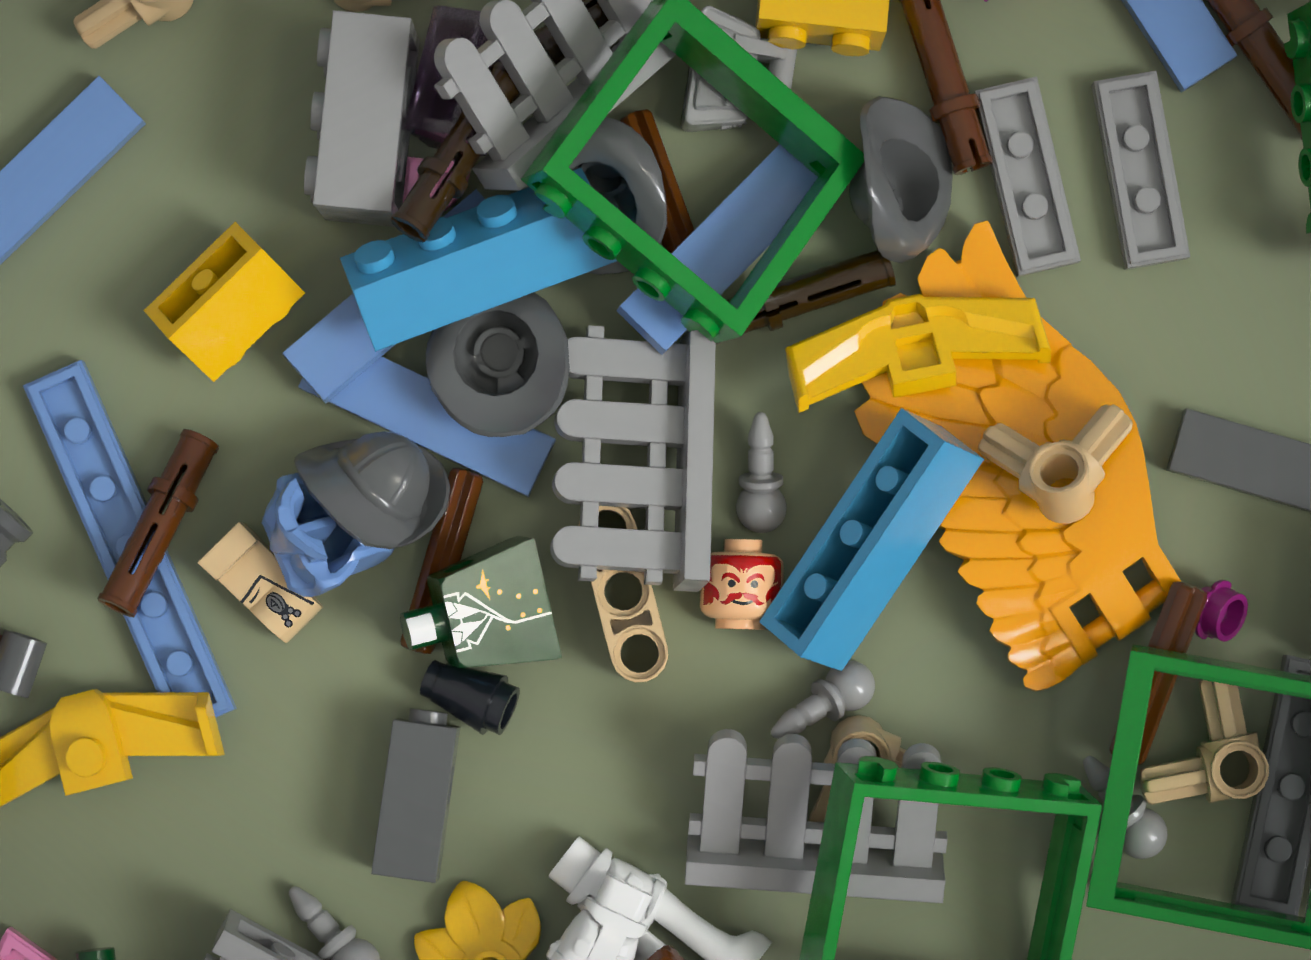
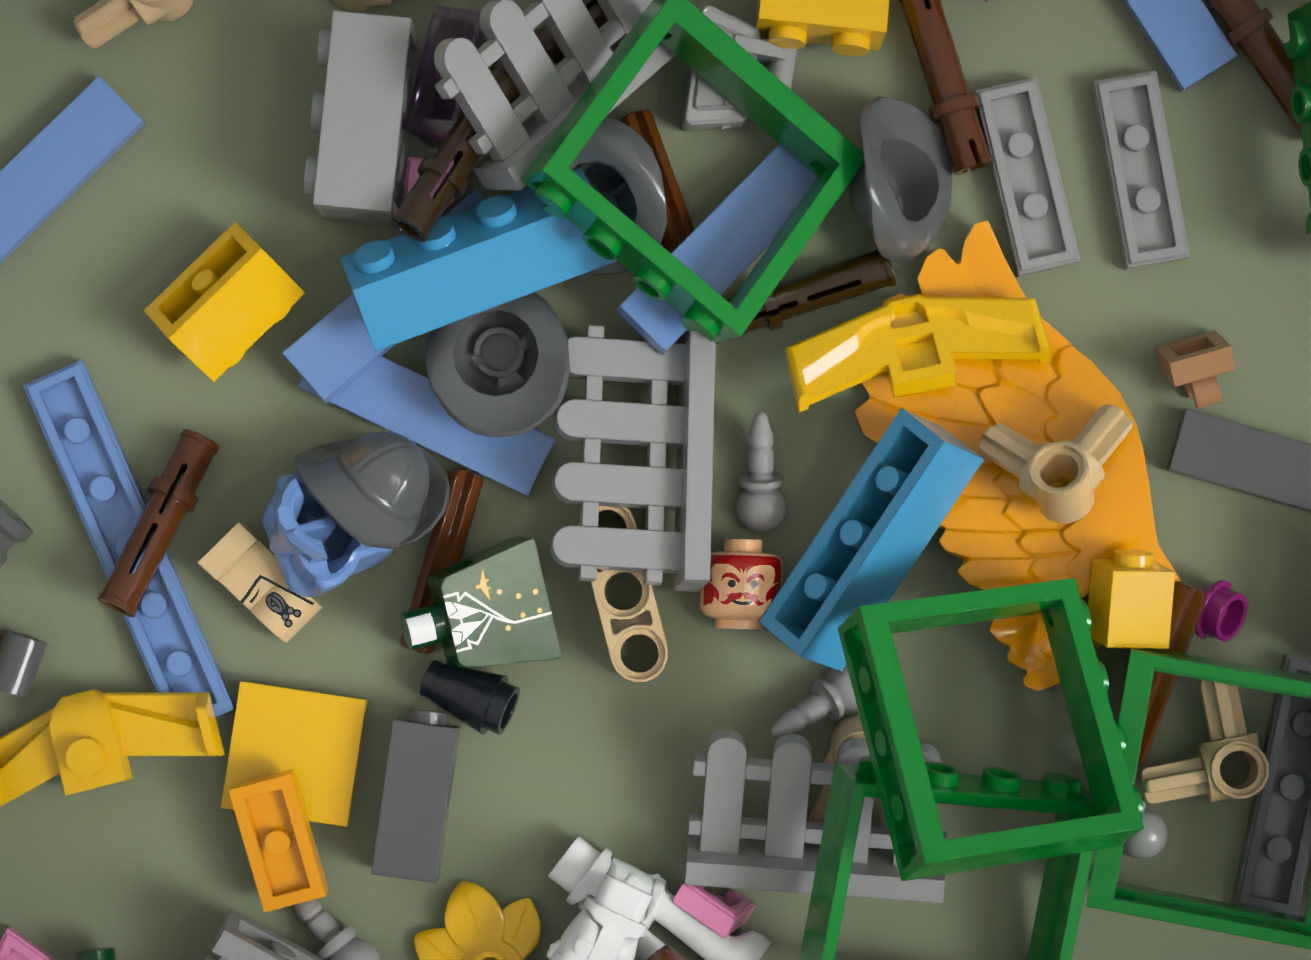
none -> yellow tile [221,681,368,827]
none -> light orange plate [228,769,329,913]
none -> bright pink tile [672,883,756,938]
none -> green window [837,578,1144,881]
none -> yellow brick [1088,549,1175,649]
none -> medium nougat tile [1154,330,1236,408]

